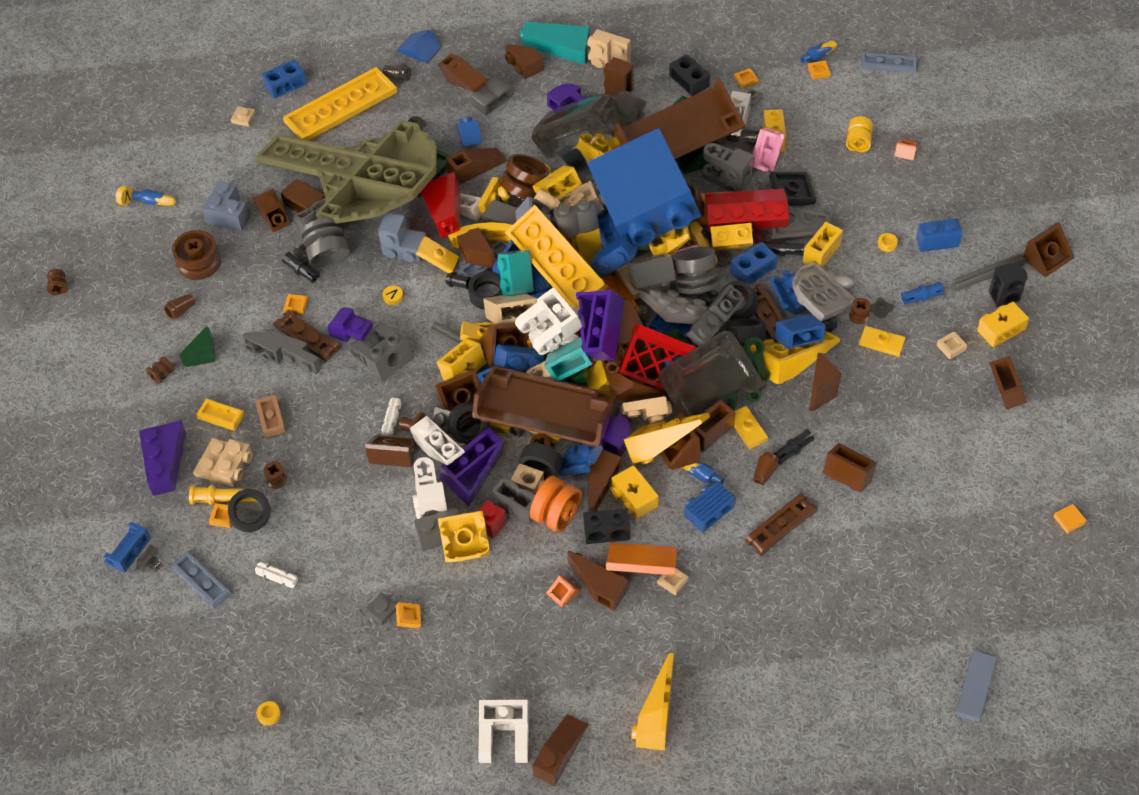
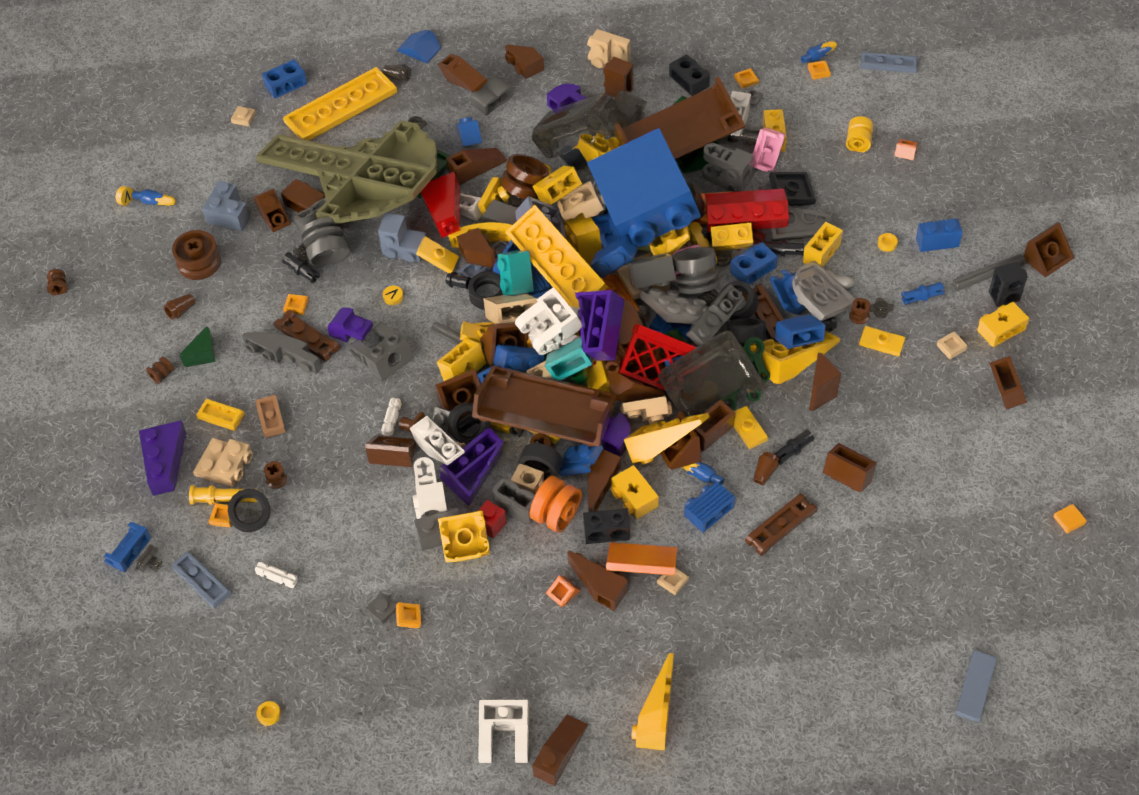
teal slope [520,22,590,64] -> none
tan pin [534,188,561,211] -> none
dark grey brick [553,200,599,238] -> none

